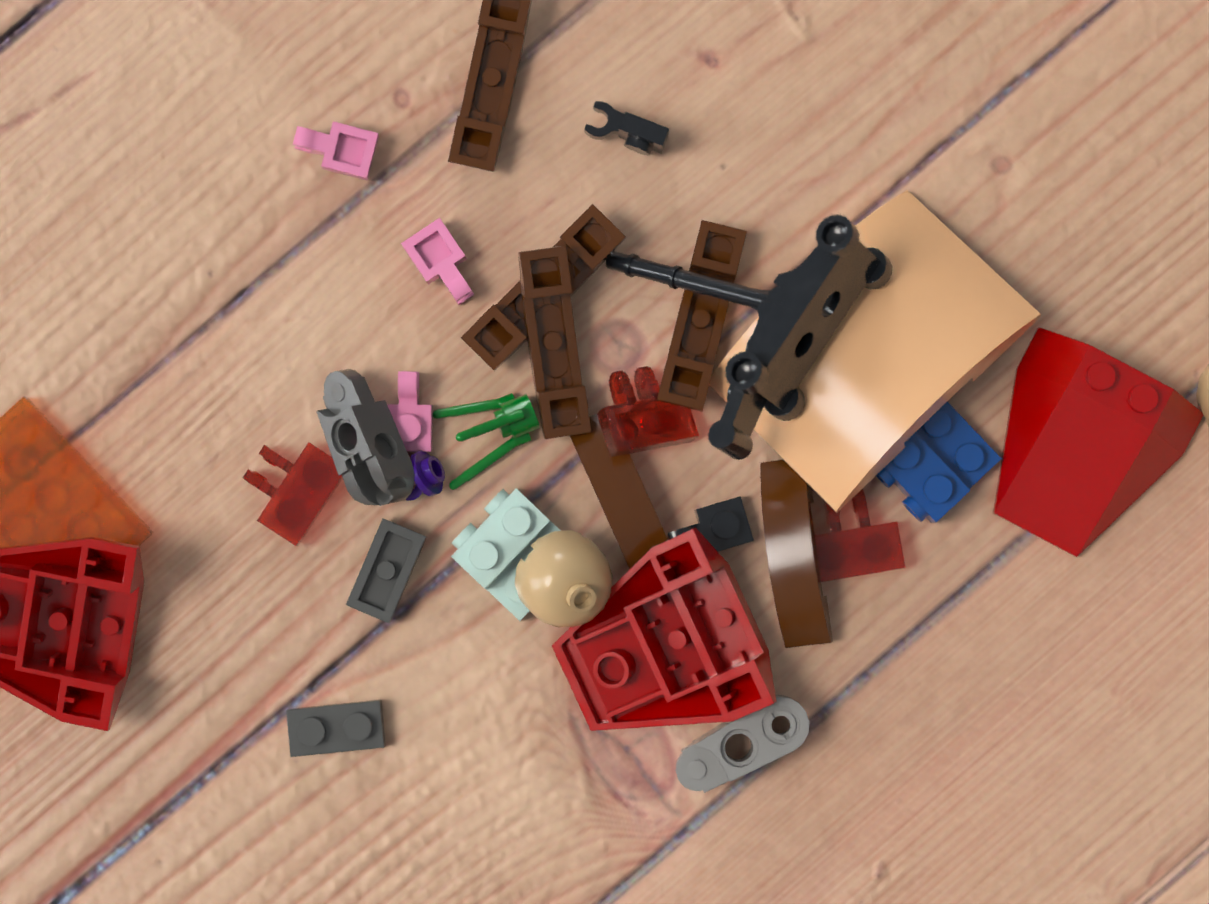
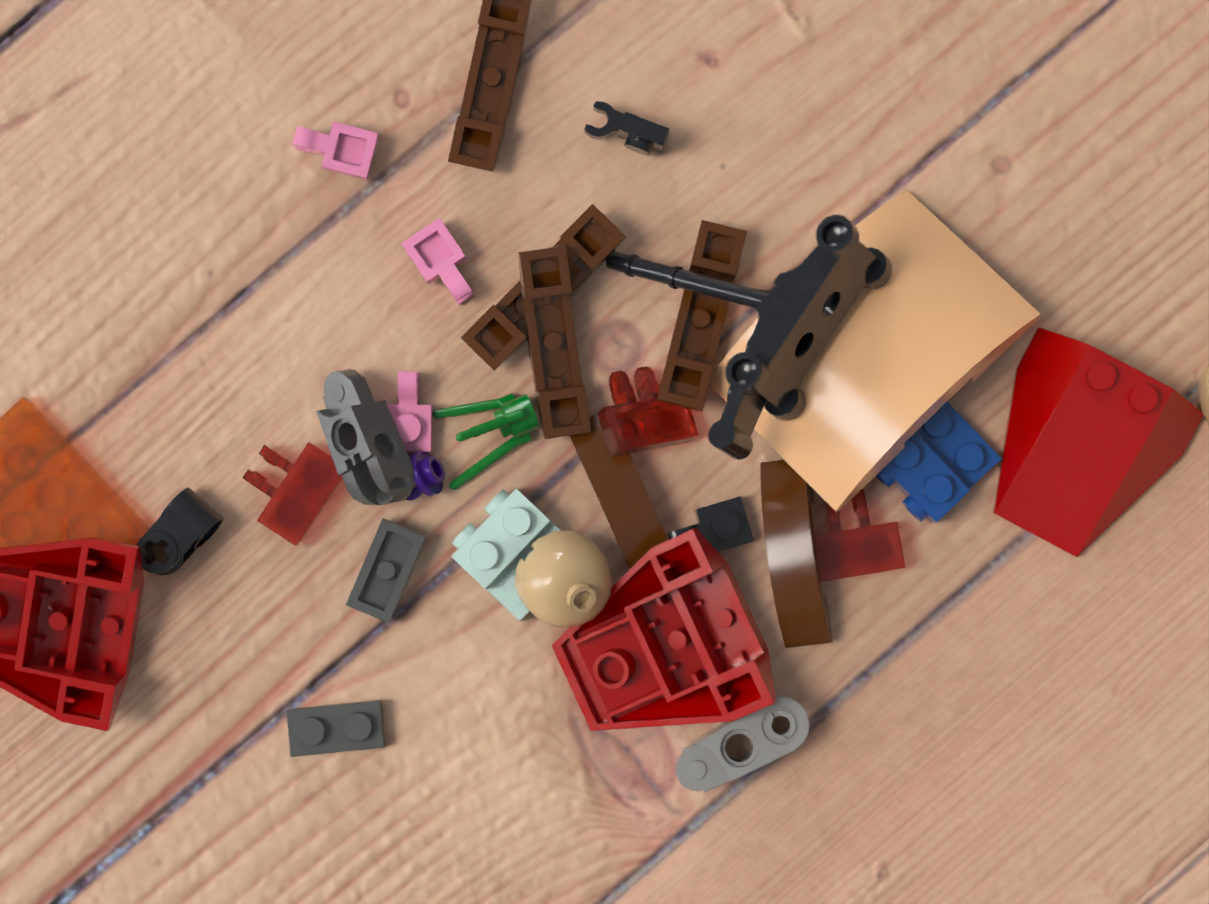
none -> black piece [136,487,224,576]

